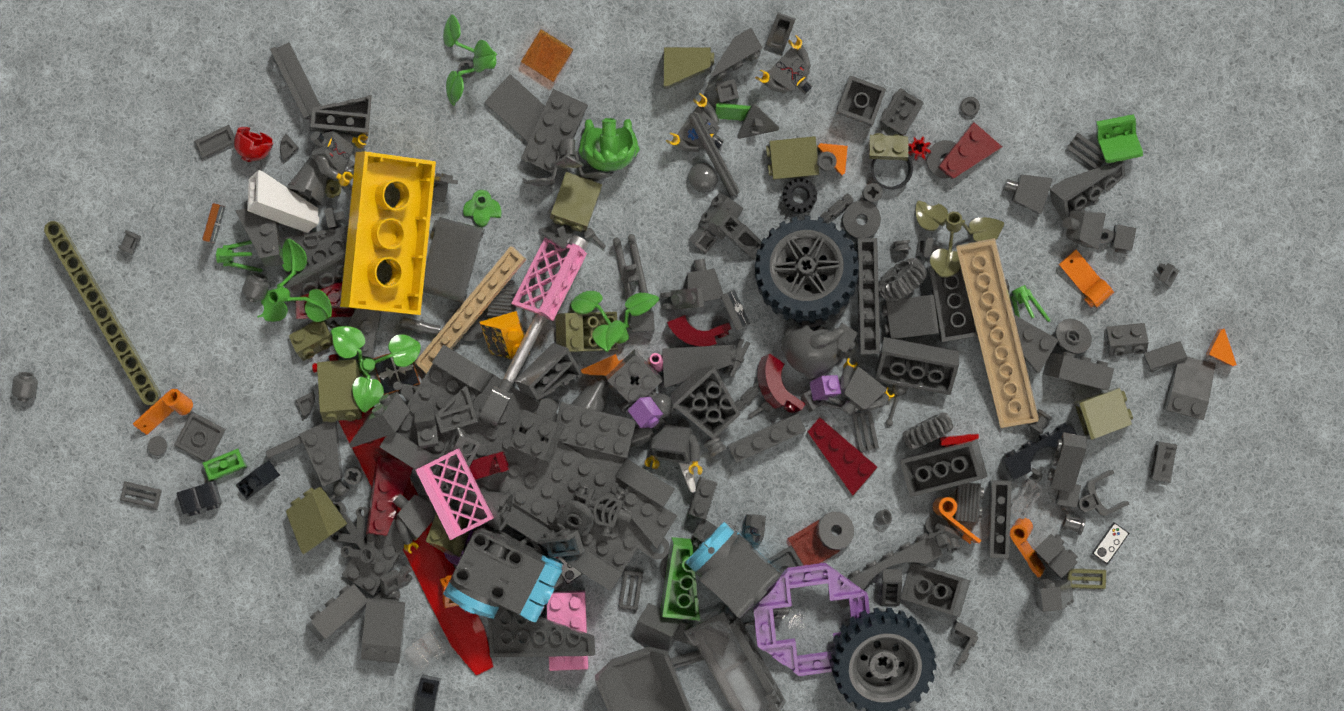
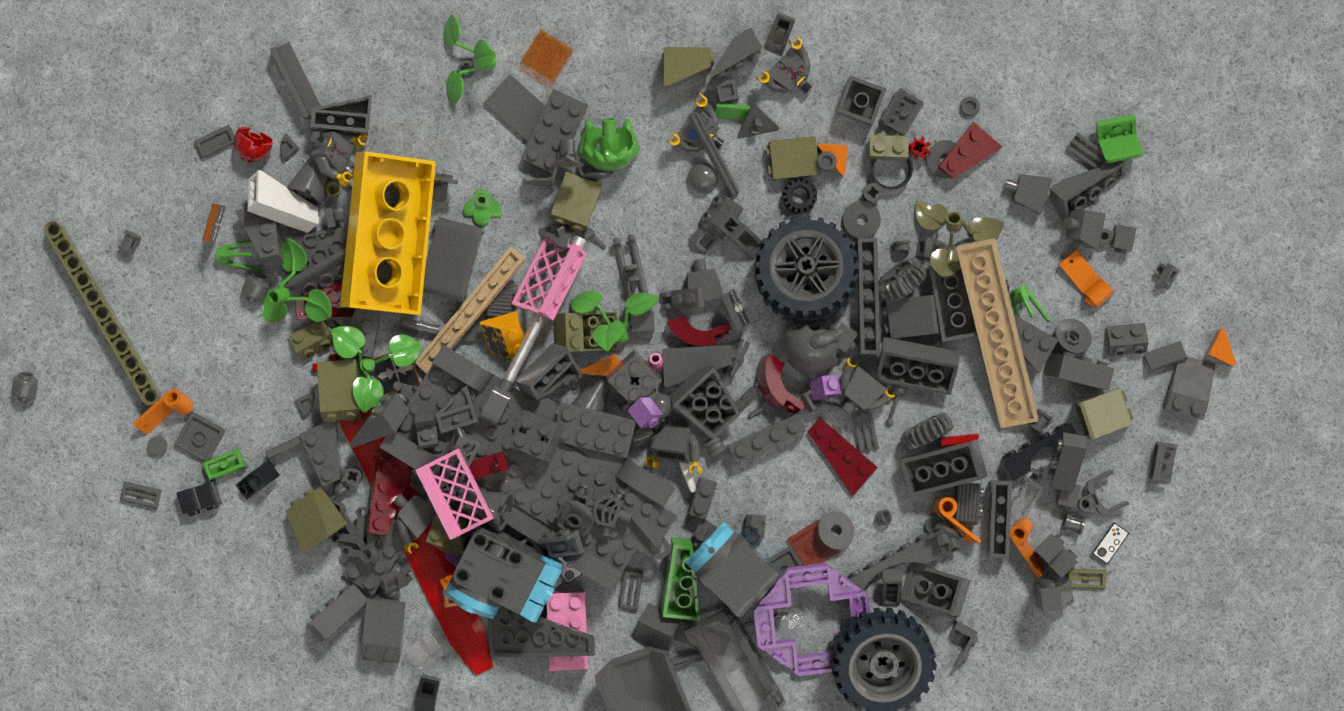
dark grey axle [820,193,854,223] -> none

